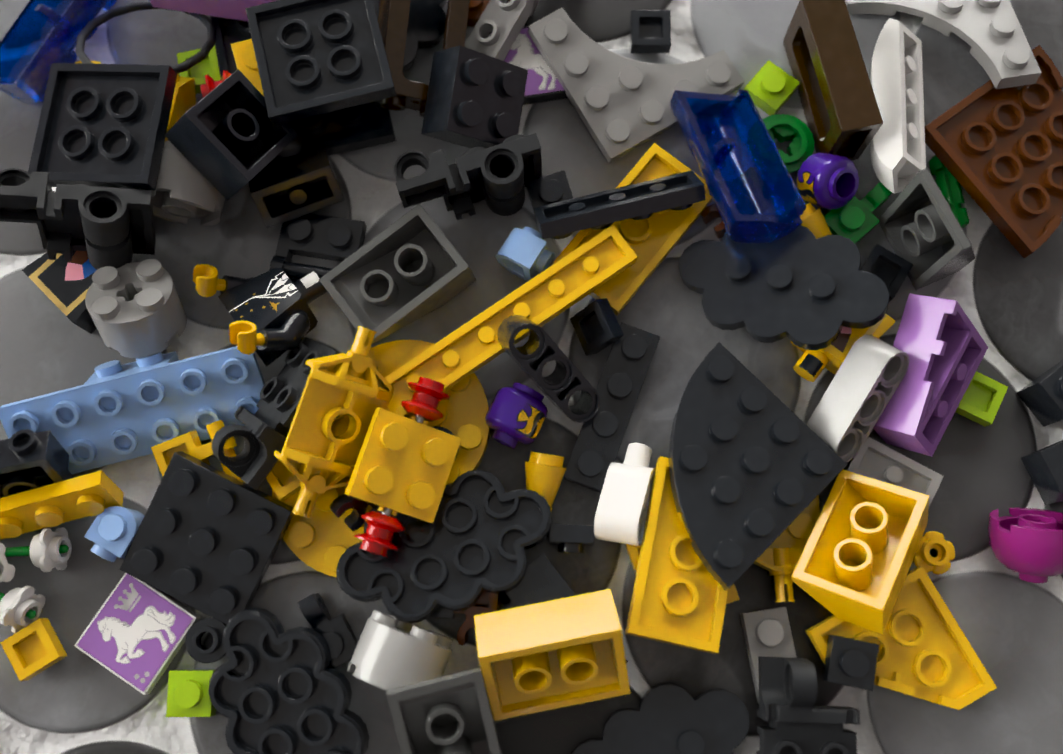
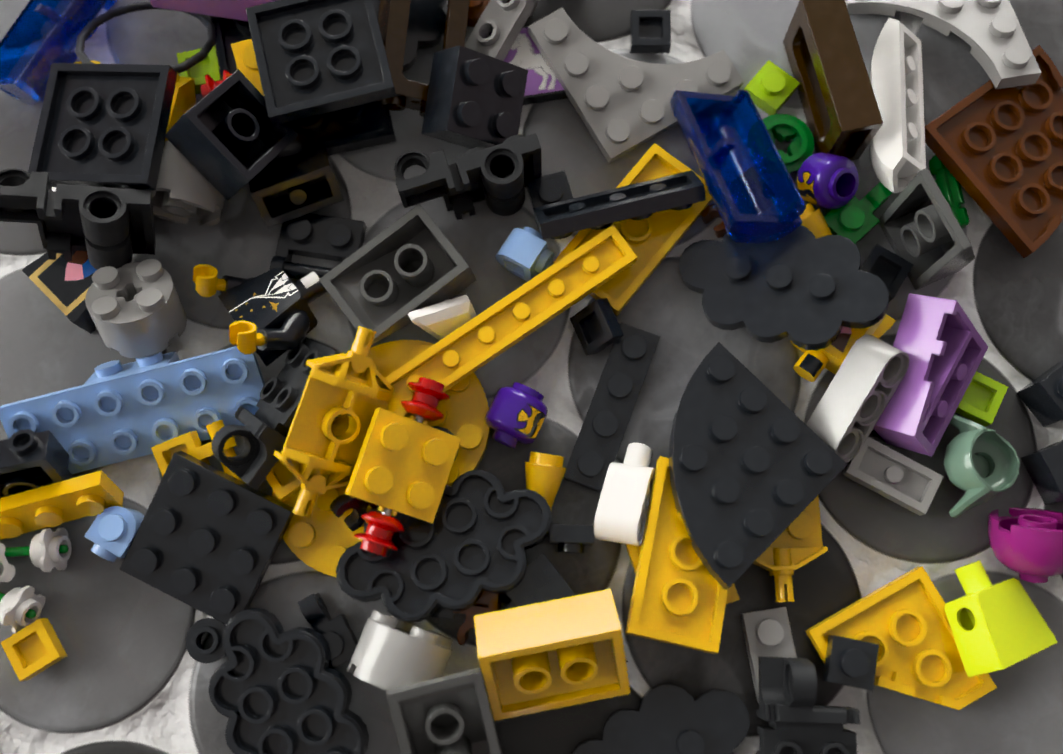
tile [74,573,201,695] -> none
lime plate [166,669,216,717] -> none
black beam [497,315,600,423] -> none
yellow slope [791,469,929,635] -> none
yellow plate [913,531,955,575] -> none
none -> white piece [408,295,477,340]
none -> sand green piece [944,414,1020,518]
none -> neon yellow torso [944,560,1058,678]

